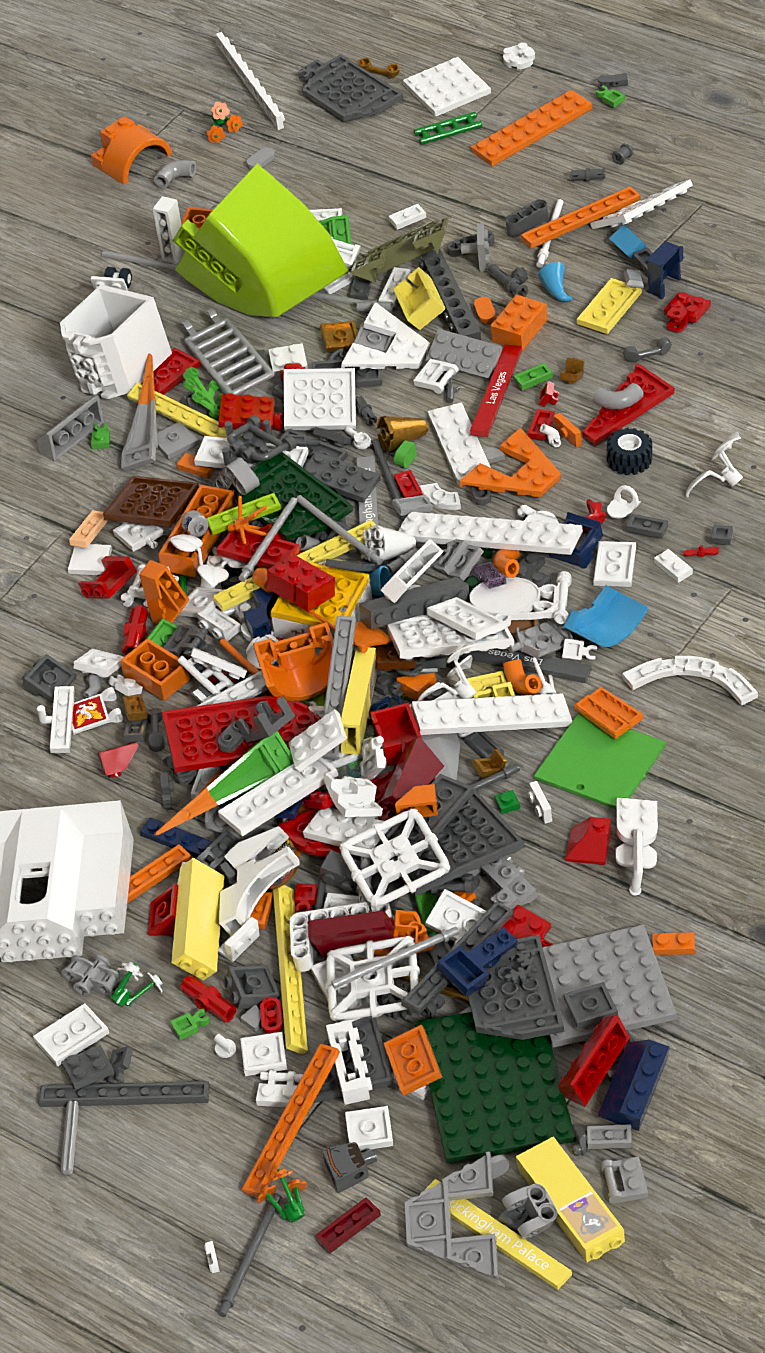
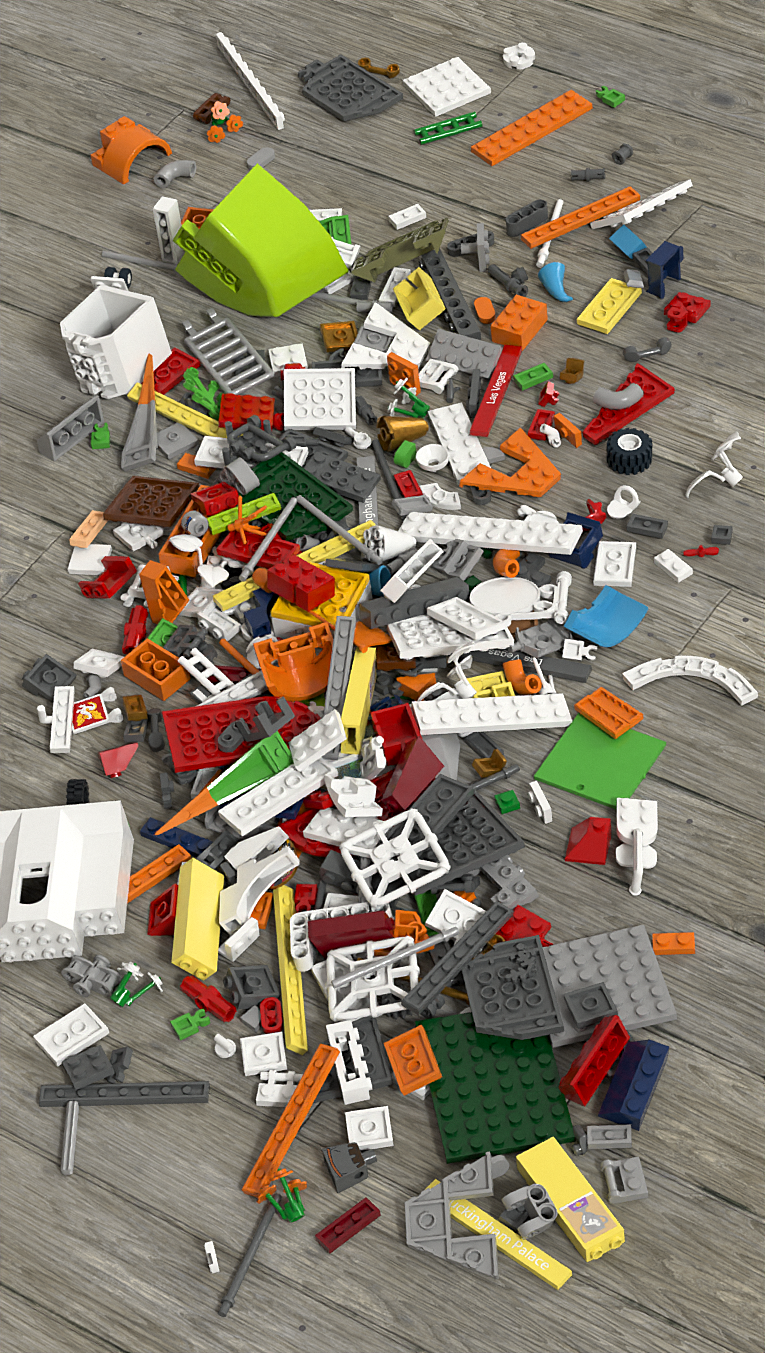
white plate [109,675,143,696] -> none
white plate [191,648,247,680] -> none
orange slope [395,784,438,817] -> none
dark blue plate [436,927,518,997] -> none
clear purple plate [473,562,506,589] -> none
dark grey bar [598,73,628,90] -> none
none -> black tyre [66,779,89,805]
none -> red plate [191,481,239,516]
none -> reddish brown plate [193,93,231,124]
none -> orange plate [387,352,421,396]
none -> plant [388,377,430,418]
none -> white piece [416,444,449,472]
none -> dark grey plate [466,369,481,418]

